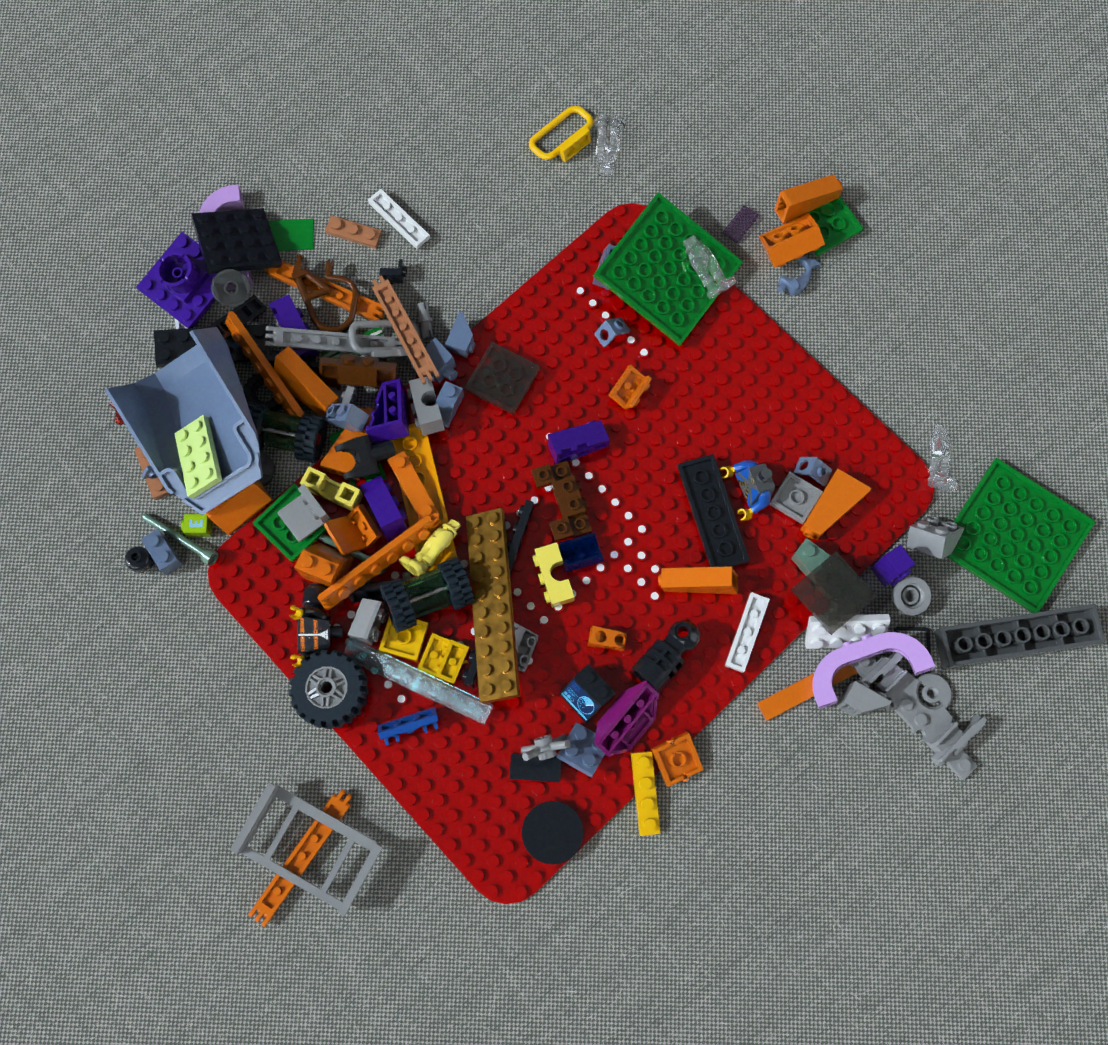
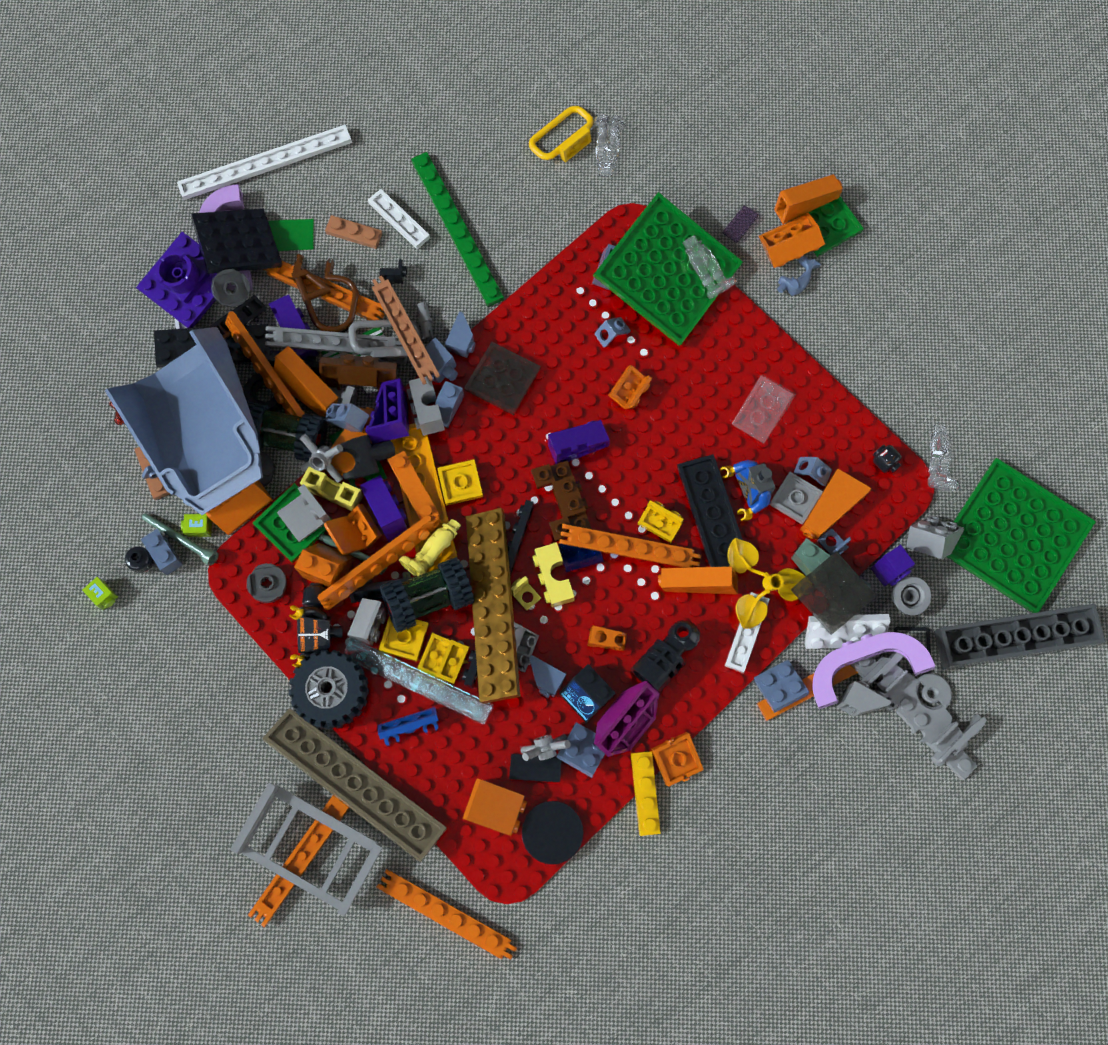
yellowish green plate [174,415,222,499] -> none
none -> lime brick [82,577,118,610]
none -> white plate [177,125,352,200]
none -> dark grey plate [247,563,287,603]
none -> dark tan plate [263,708,447,862]
none -> light grey bar [300,434,343,483]
none -> orange hinge [376,869,517,959]
none -> green plate [411,152,504,308]
none -> yellow plate [437,460,483,506]
none -> orange slope [463,778,527,836]
none -> light yellow bracket [511,576,541,611]
none -> sand blue slope [529,655,566,698]
none -> orange hinge [559,524,701,568]
none -> yellow bracket [637,501,684,543]
none -> yellow plant [728,538,812,629]
none -> clear slope [732,375,796,443]
none -> sand blue plate [754,660,809,713]
none -> sand blue bracket [818,529,851,557]
none -> black head [873,445,902,473]

